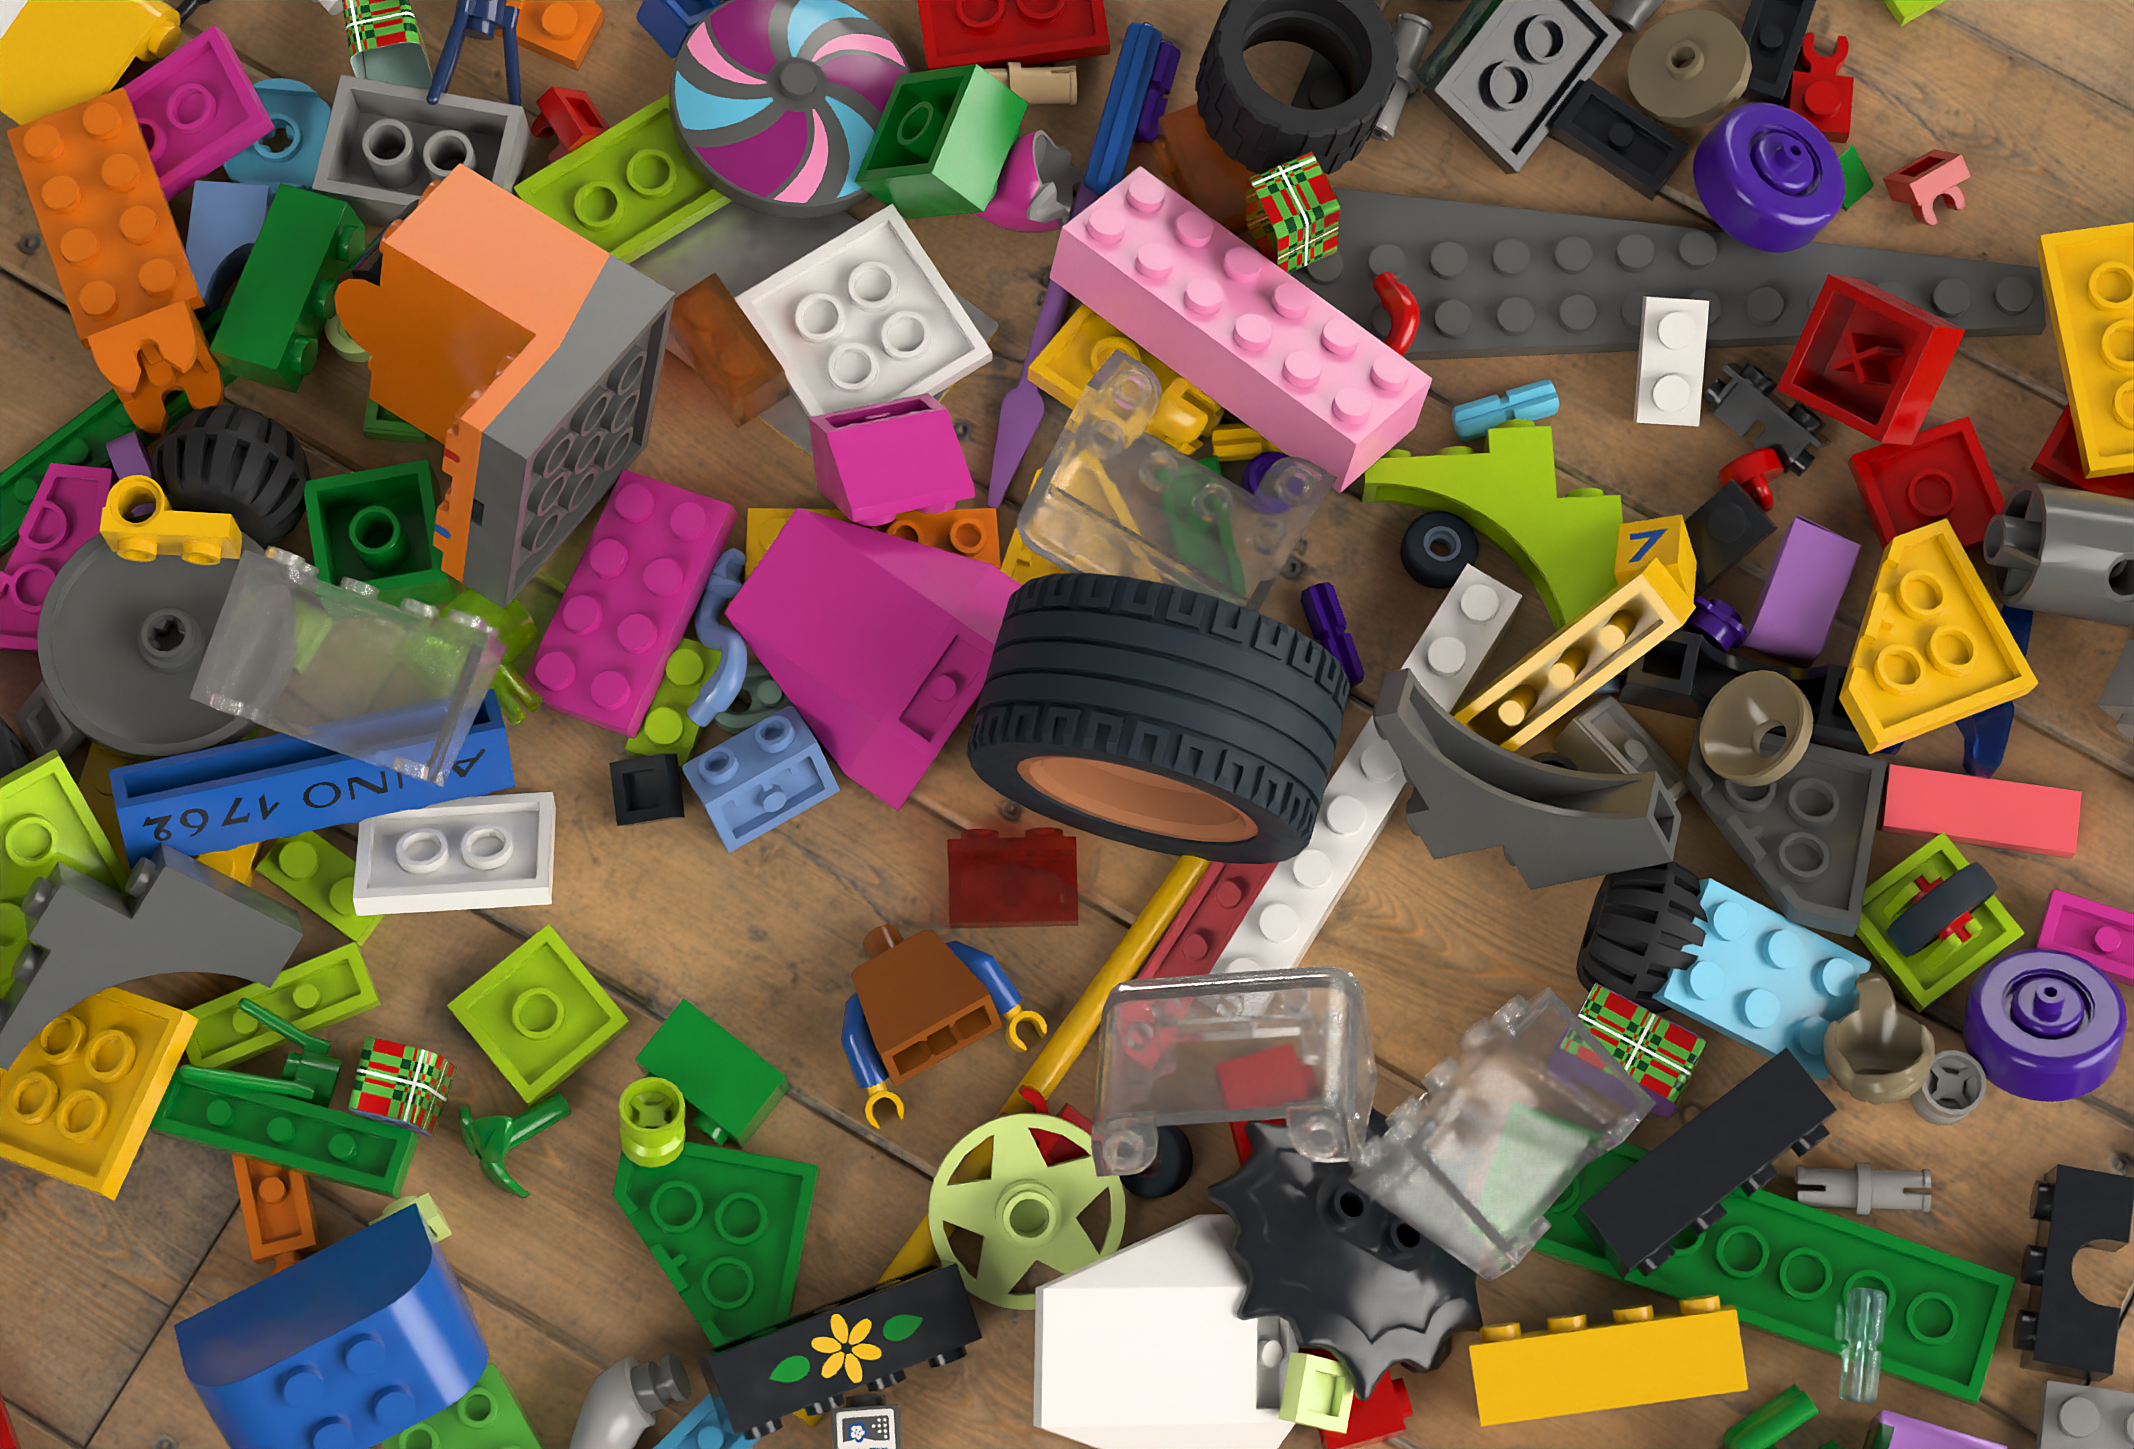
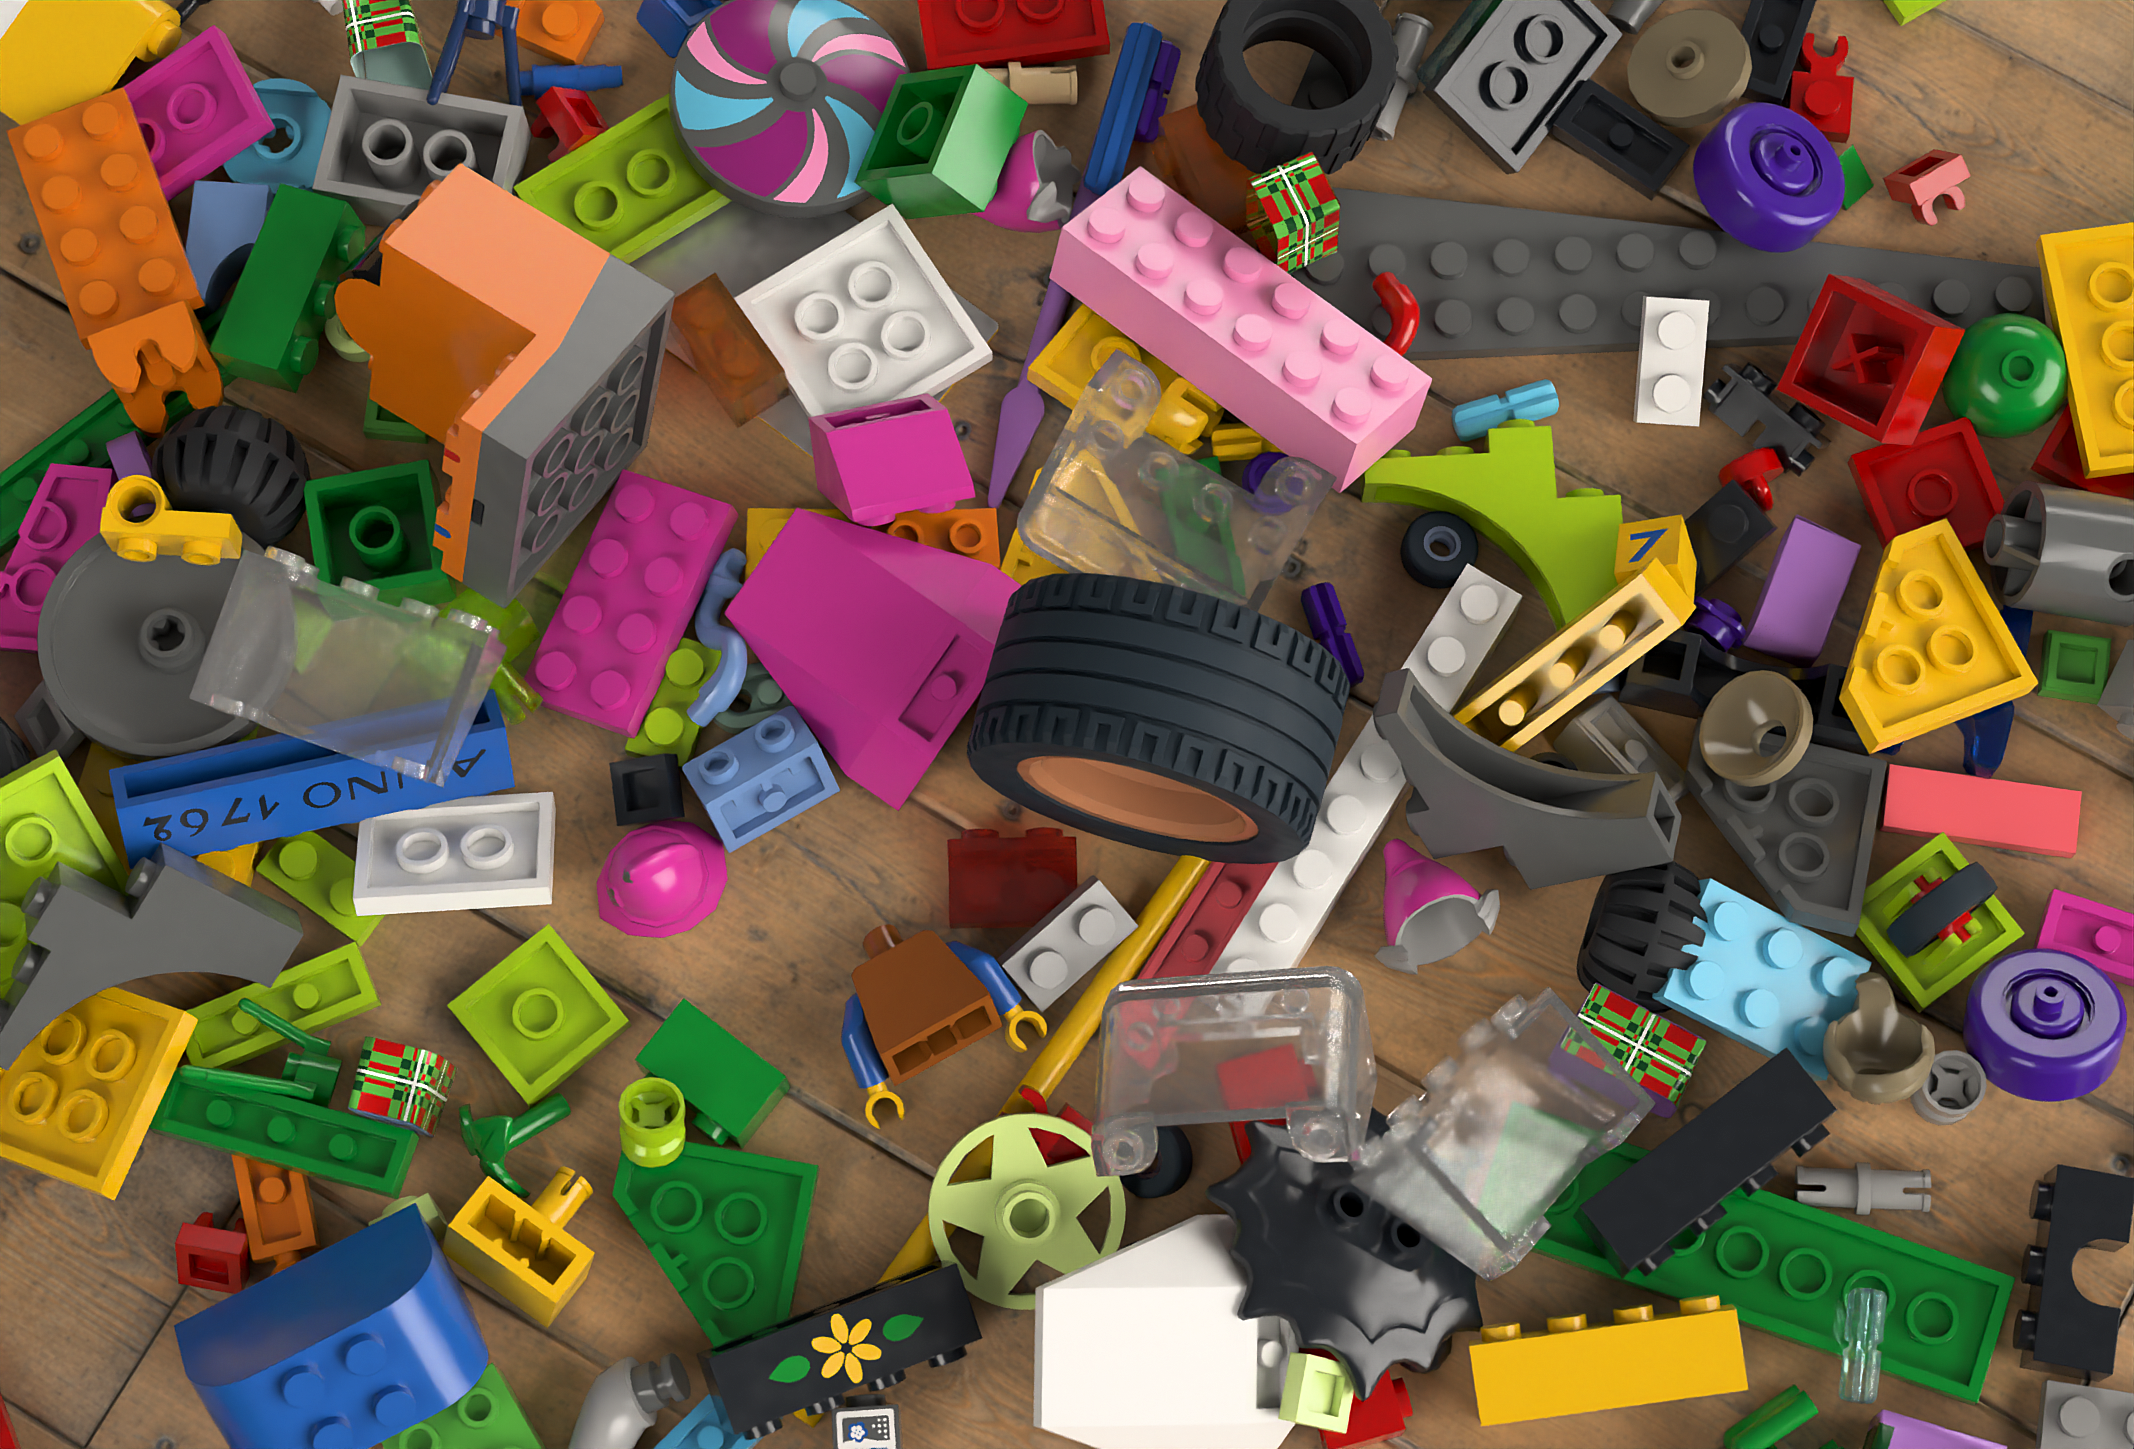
none -> red tile [175,1212,250,1294]
none -> yellow brick [442,1166,595,1329]
none -> blue animal [520,64,623,100]
none -> dark pink piece [597,820,728,938]
none -> light grey plate [996,875,1139,1012]
none -> hat [1374,838,1500,974]
none -> green cylinder [1942,313,2068,439]
none -> bright green tile [2037,629,2111,705]

